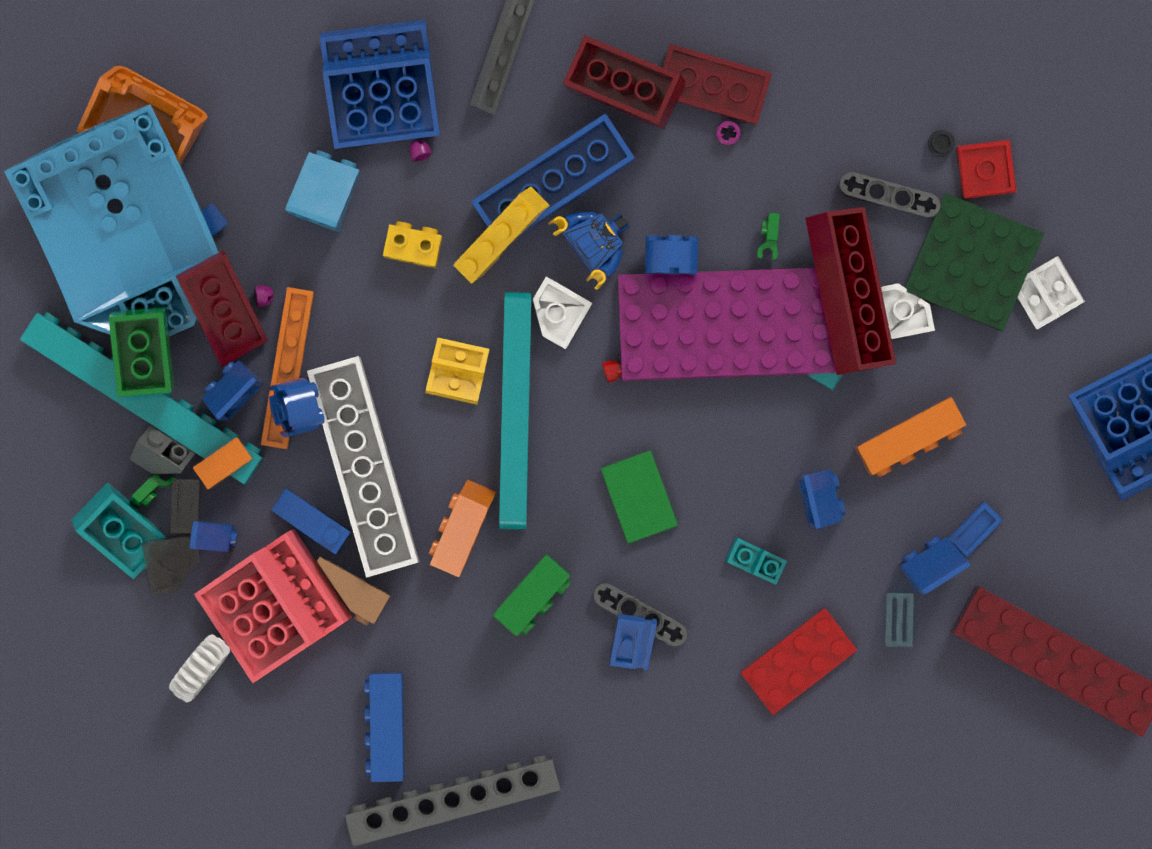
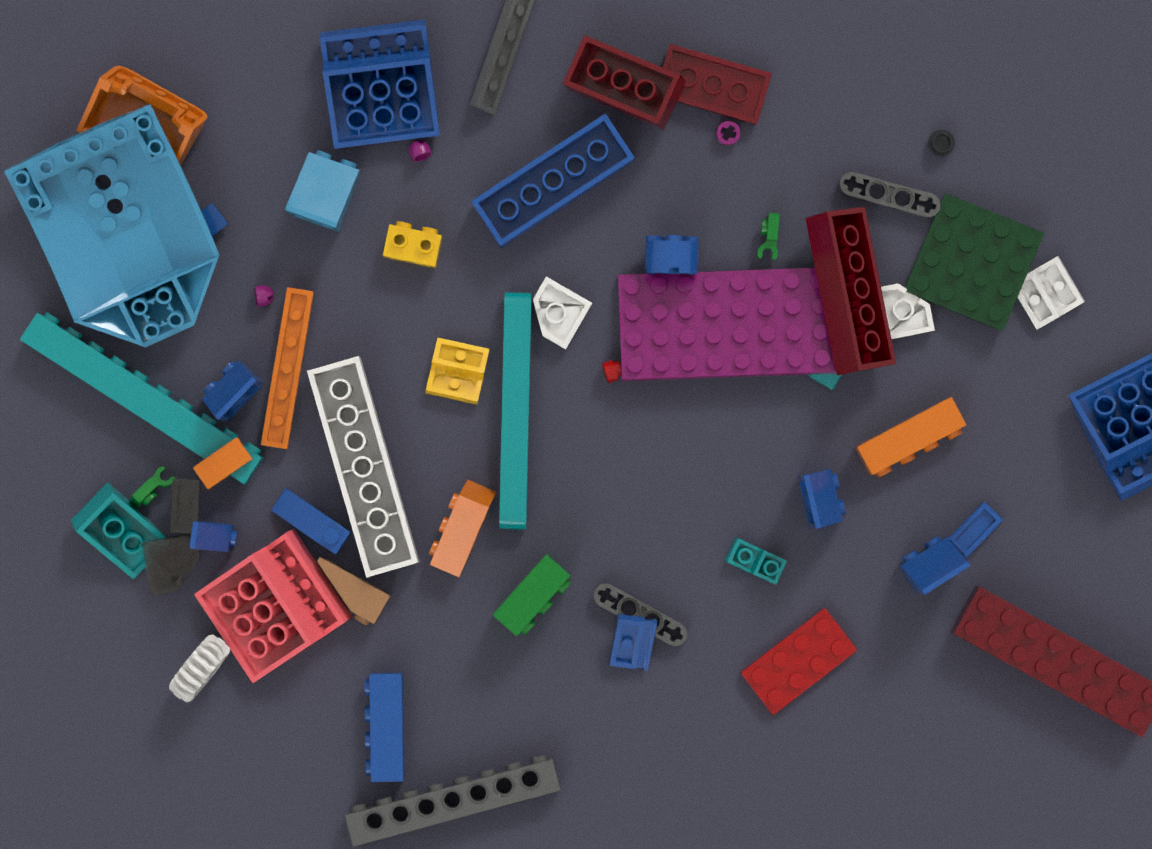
green brick [108,307,174,397] -> none
dark grey slope [130,425,196,474] -> none
dark red plate [175,250,268,367] -> none
blue brick [269,378,325,438] -> none
yellow arch [453,187,550,284] -> none
torso [548,211,630,290] -> none
green tile [601,450,678,543] -> none
clear light blue tile [885,593,914,647] -> none
red tile [956,140,1017,200] -> none

